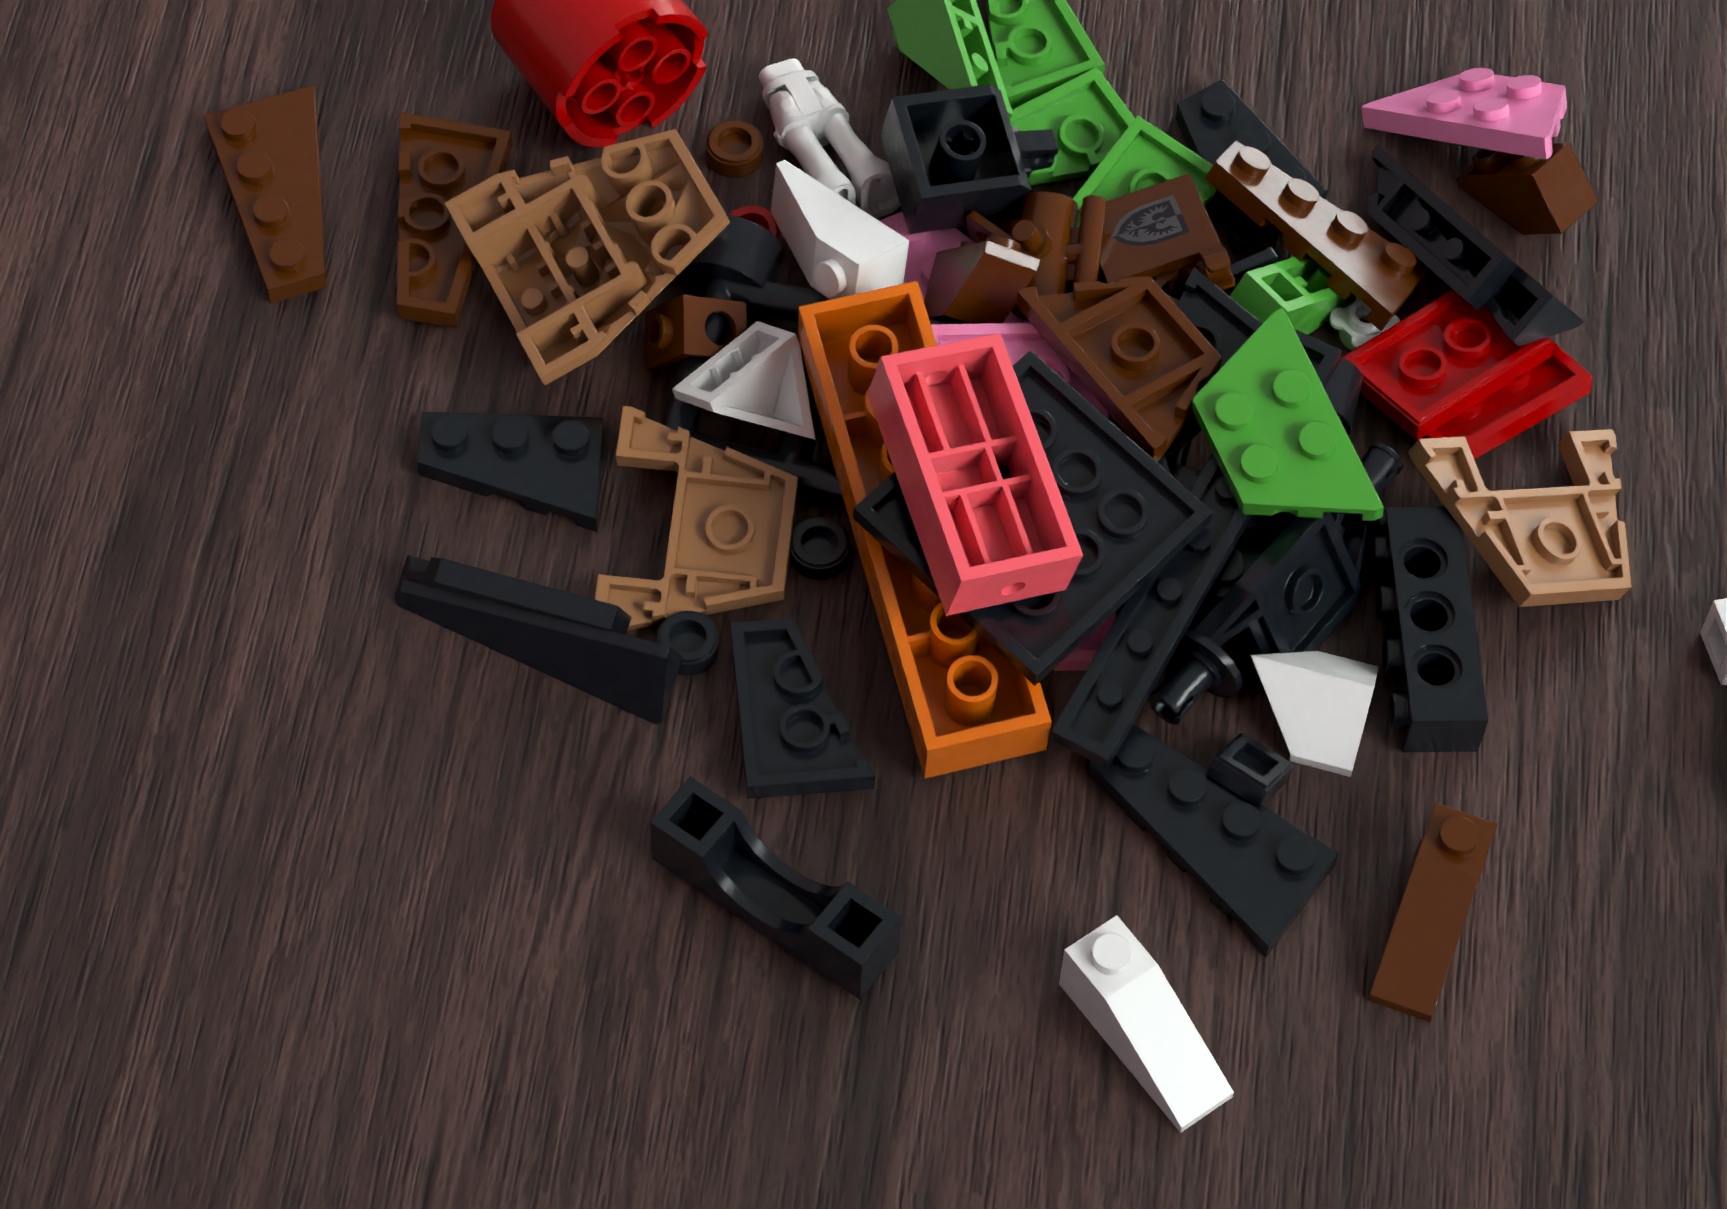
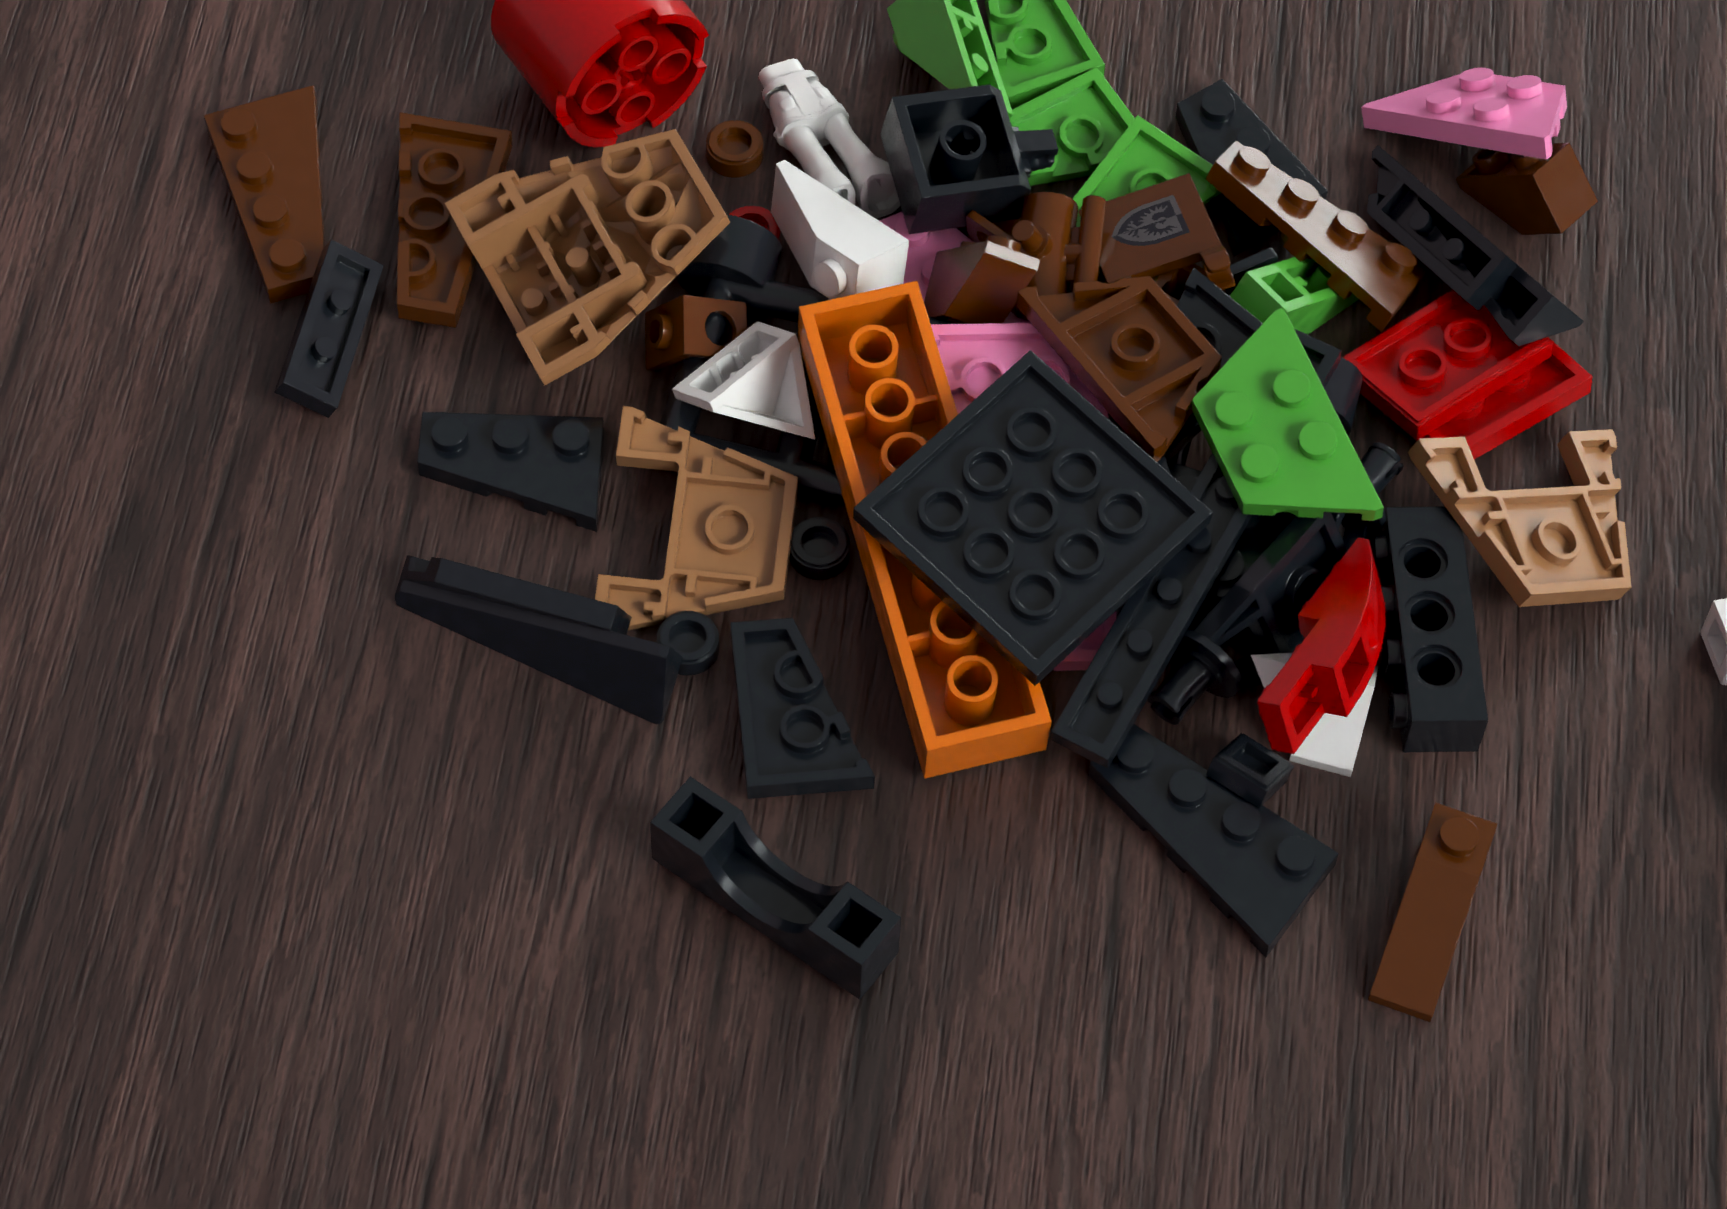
coral brick [868,333,1083,616] -> none
white slope [1059,915,1234,1133] -> none
white plate [1330,297,1400,351] -> none
none -> black plate [274,240,384,418]
none -> red slope [1257,538,1386,754]

